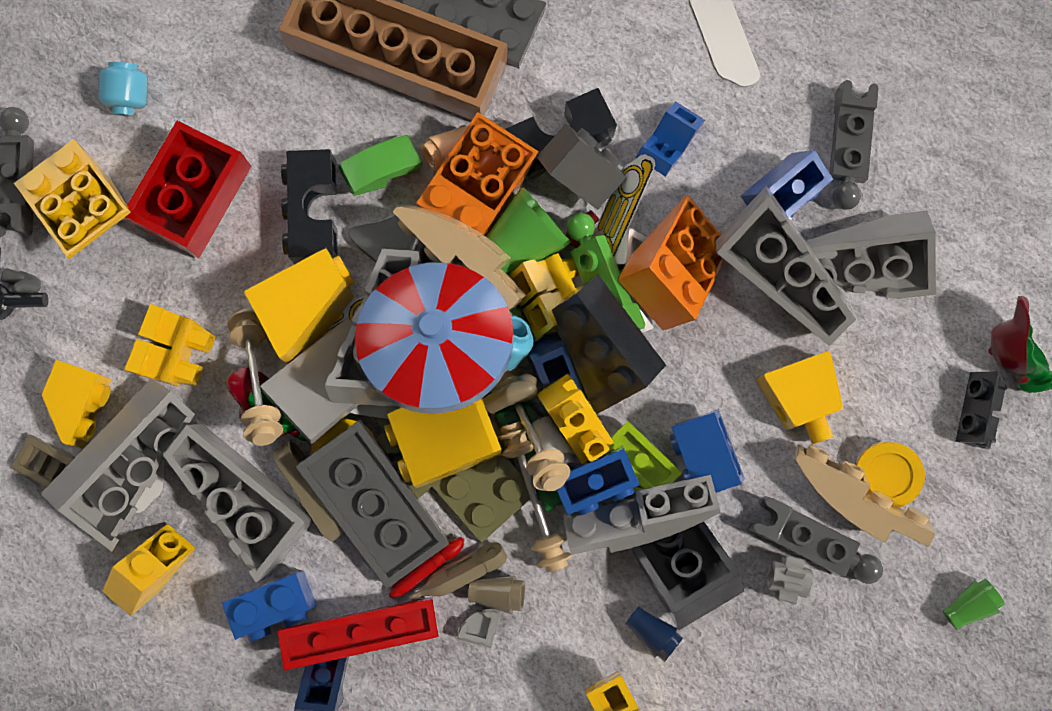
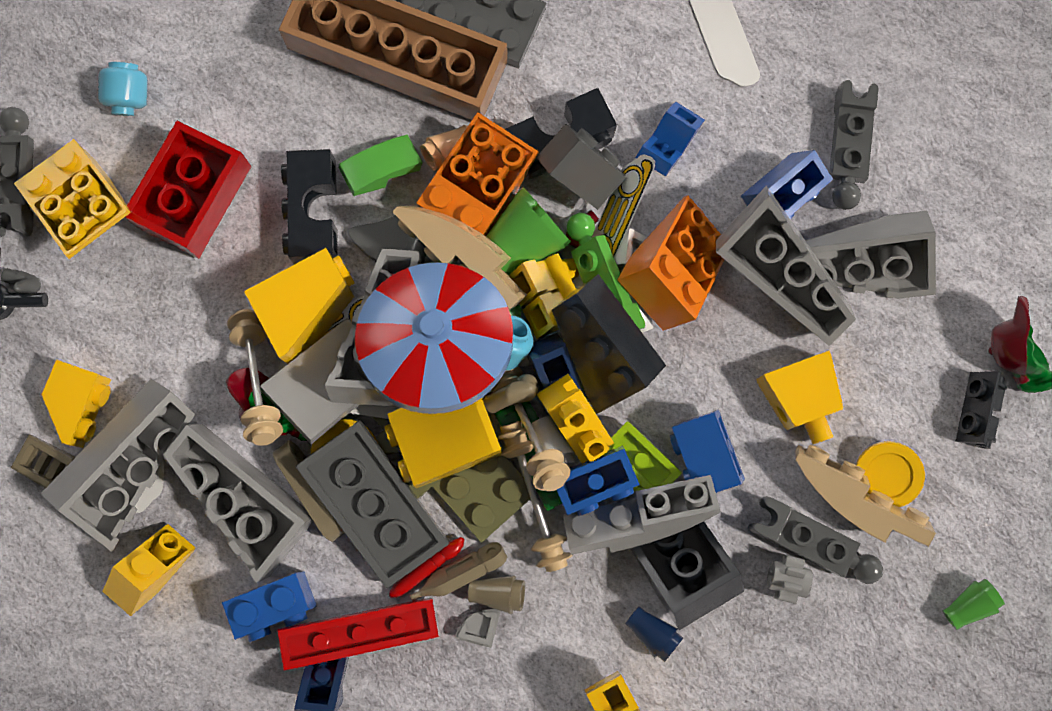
yellow hips [124,303,216,387] -> none

